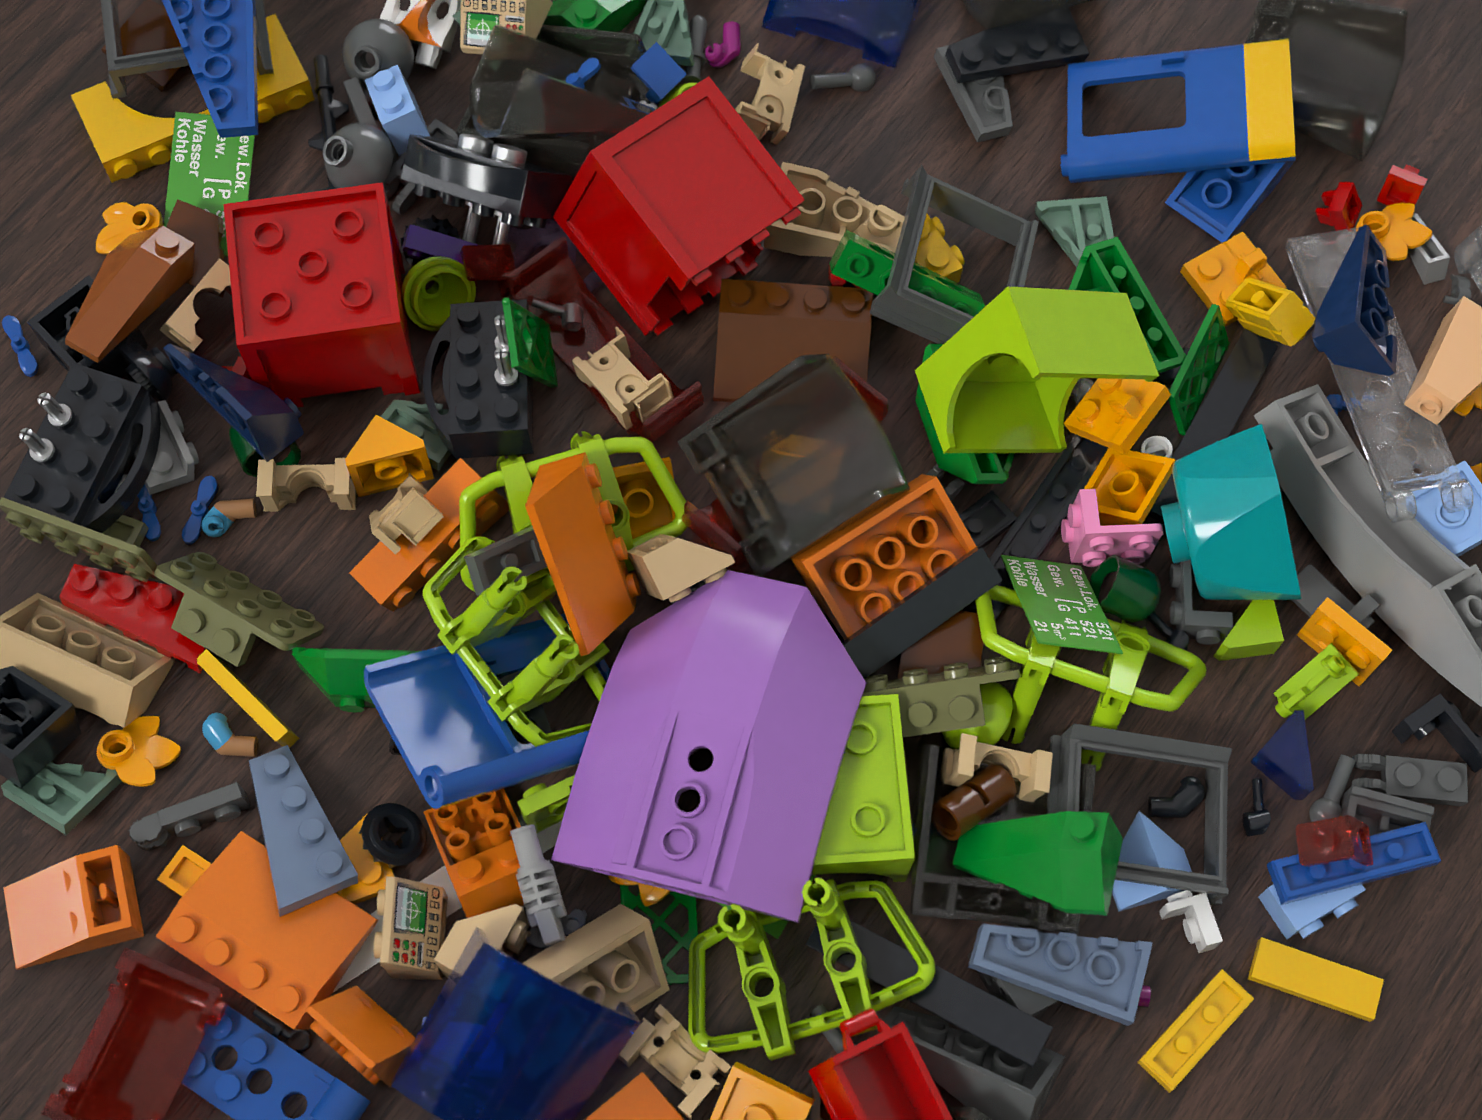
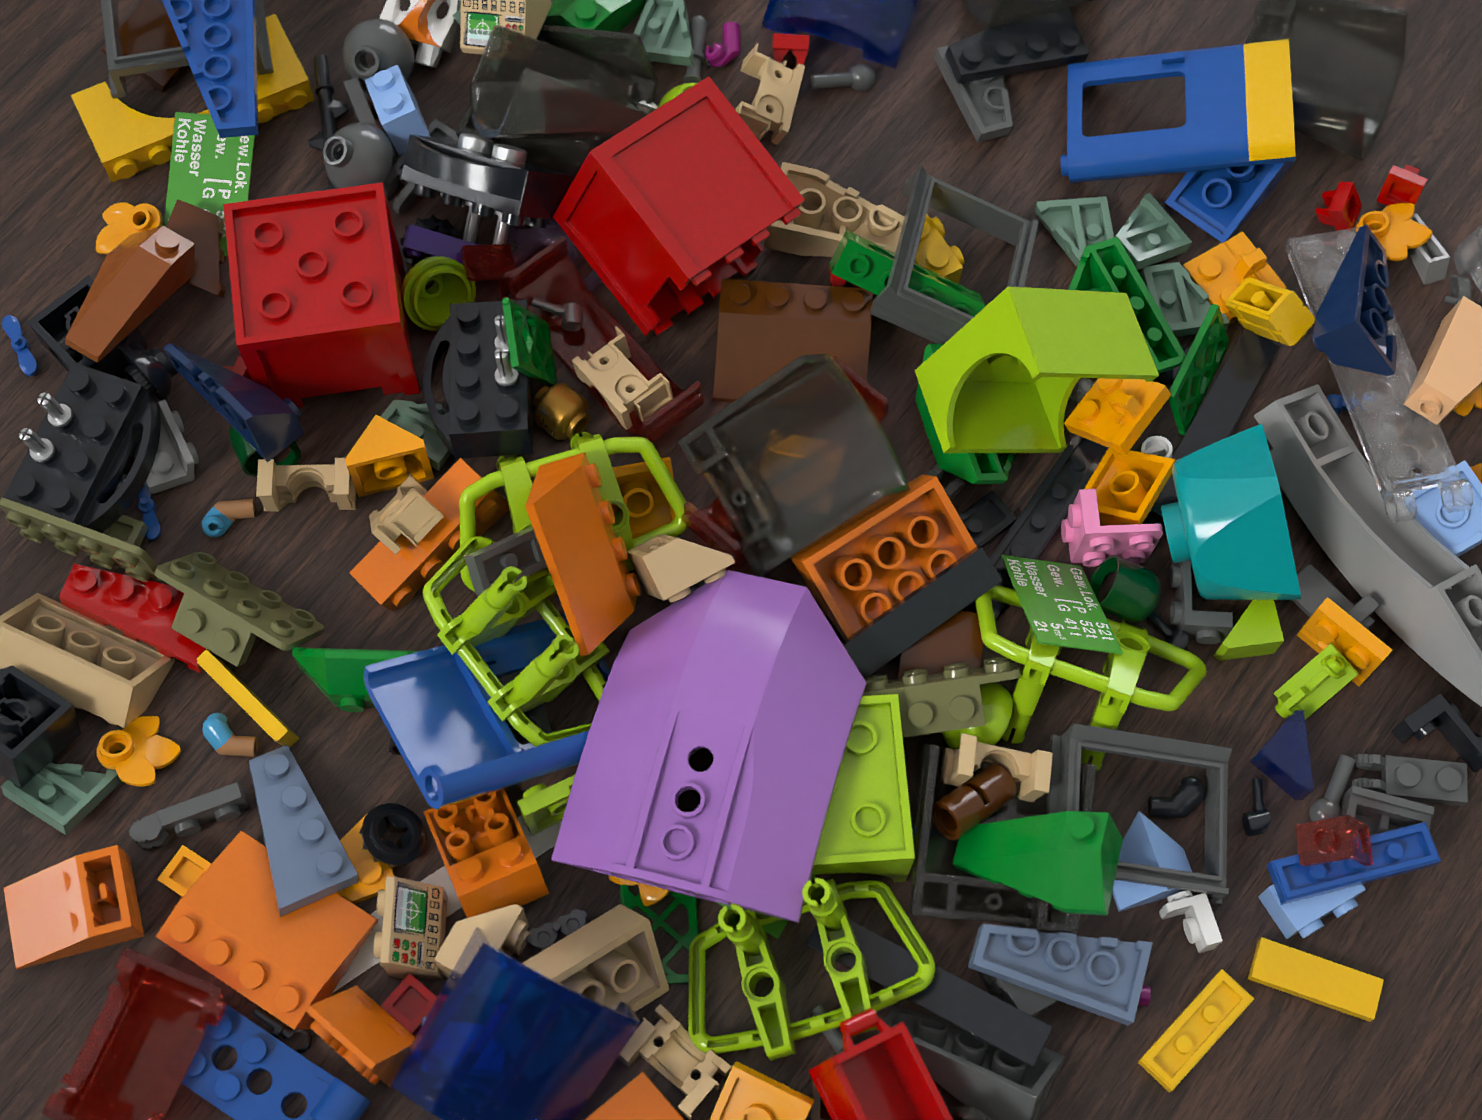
tan piece [160,258,232,353] -> none
blue piece [182,476,218,545] -> none
light grey hinge [510,824,567,945] -> none
blue piece [550,58,601,109] -> none
blue panel [631,42,687,104] -> none
none -> red tile [380,973,443,1036]
none -> pearl gold head [533,383,591,440]
none -> red tile [772,33,809,66]
none -> sand green wing [1115,193,1192,270]
none -> sand green wing [1140,262,1230,337]

